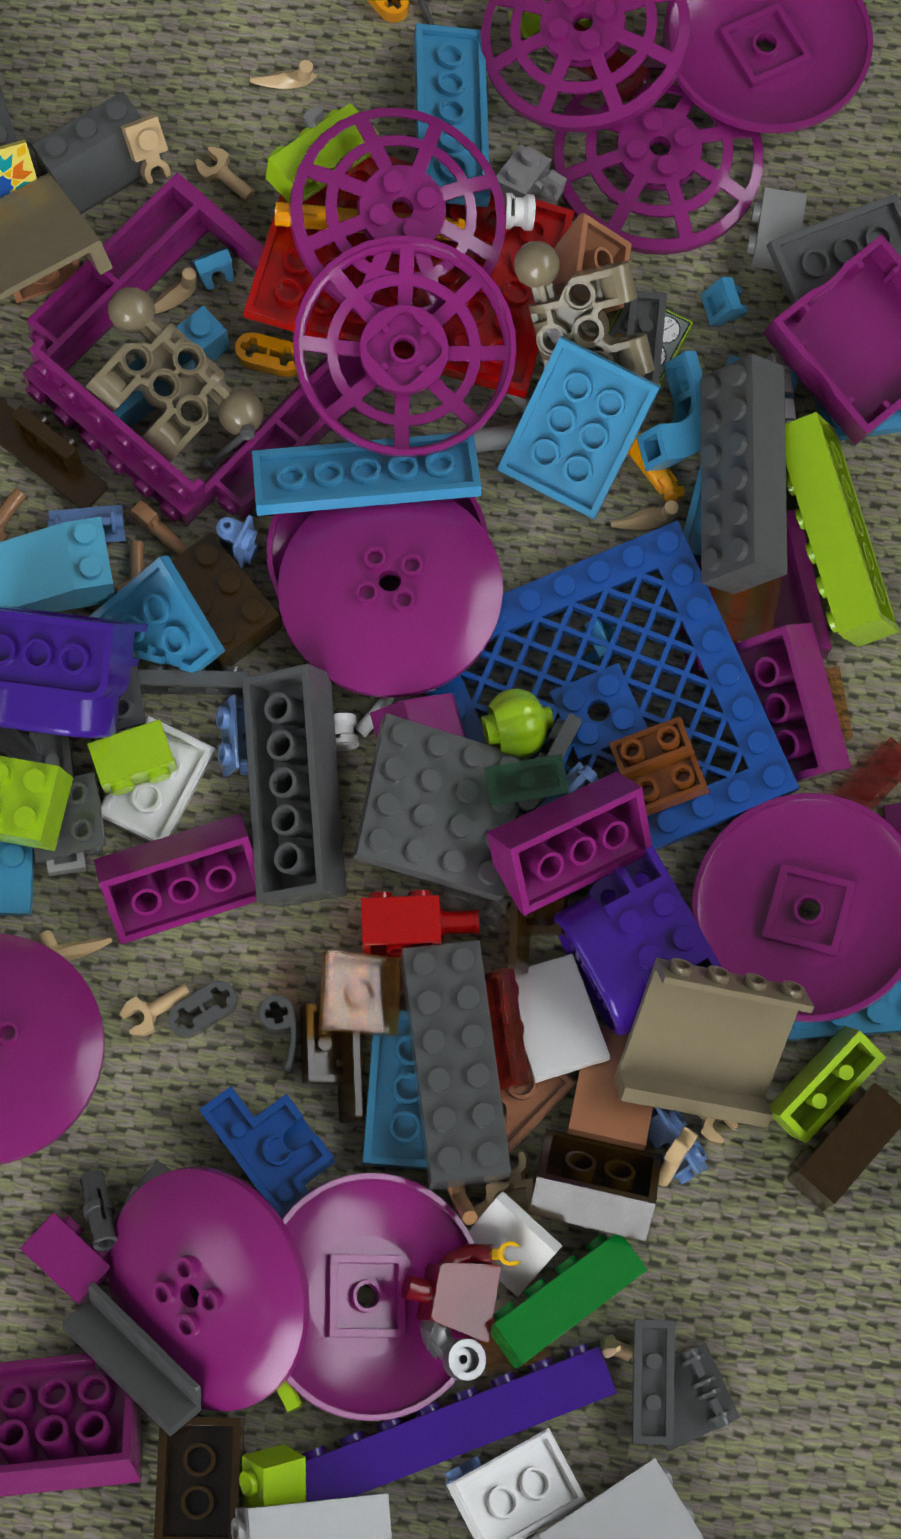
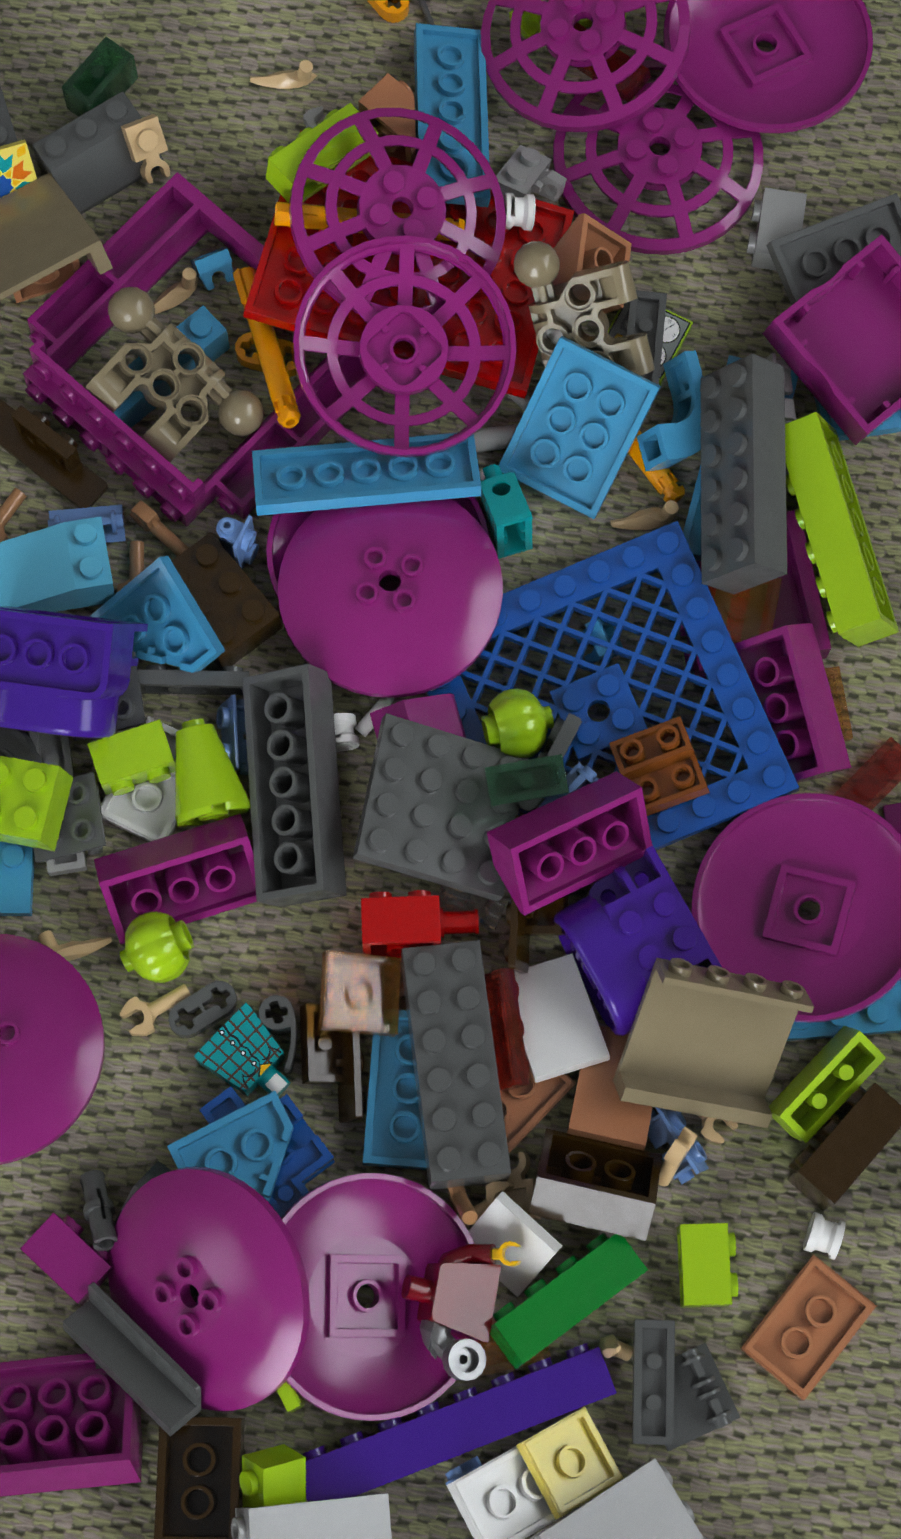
tan bar [195,147,255,202] -> none
dark grey hinge [201,424,255,472] -> none
dark azure tile [700,277,749,327] -> none
none -> clear green brick [62,37,138,117]
none -> lime plant [119,911,194,983]
none -> dark azure plate [167,1091,294,1202]
none -> lime cone [175,718,251,827]
none -> teal torso [194,1003,291,1097]
none -> light orange piece [233,267,301,428]
none -> nougat slope [358,73,416,163]
none -> teal torso [479,464,533,559]
none -> light yellow tile [516,1406,623,1520]
none -> lime brick [676,1223,738,1308]
none -> nougat tile [740,1254,877,1401]
none -> white wheel [803,1212,846,1260]

